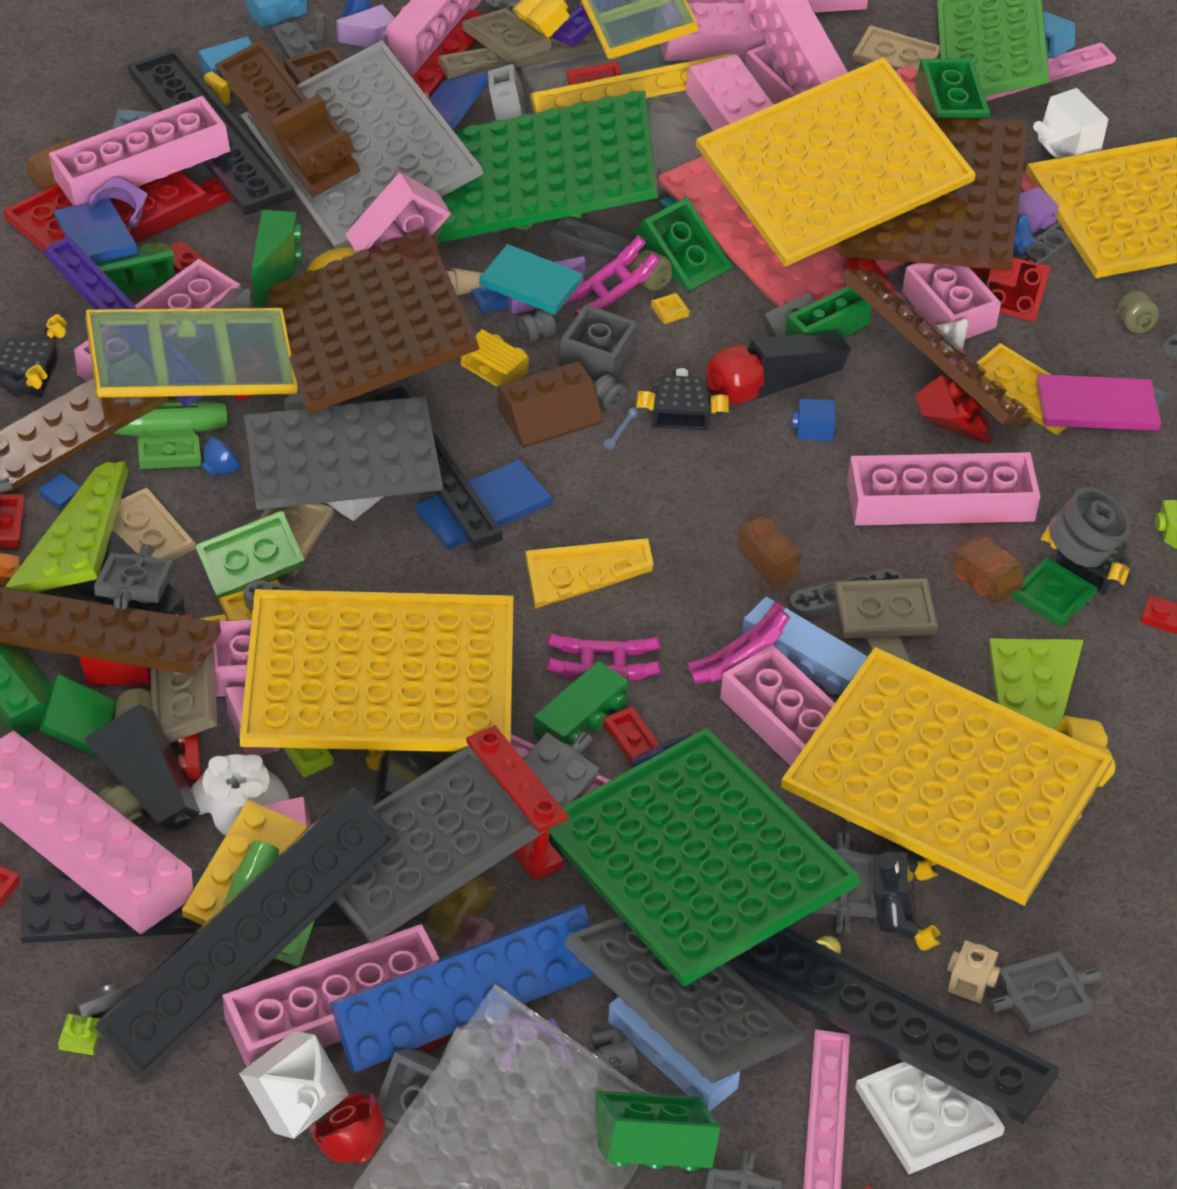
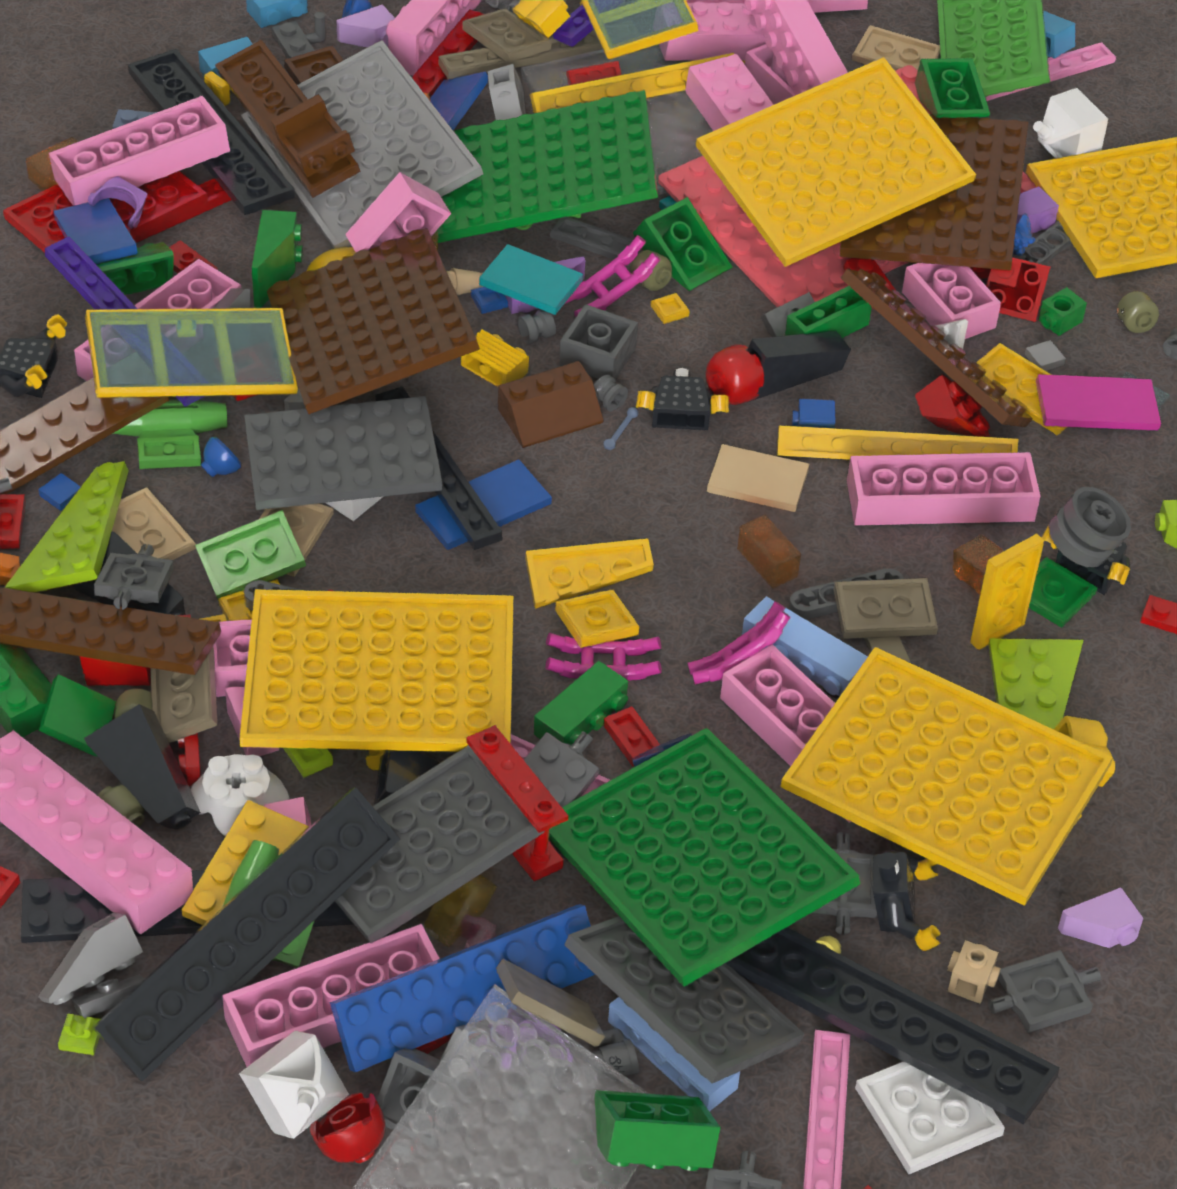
none -> light grey slope [38,912,143,1005]
none -> dark tan tile [496,959,605,1046]
none -> yellow tile [555,590,639,648]
none -> tan tile [707,444,809,512]
none -> yellow plate [777,426,1018,460]
none -> yellow tile [970,534,1044,650]
none -> light grey tile [1025,340,1066,371]
none -> green brick [1039,287,1087,336]
none -> lavender slope [1058,888,1143,948]

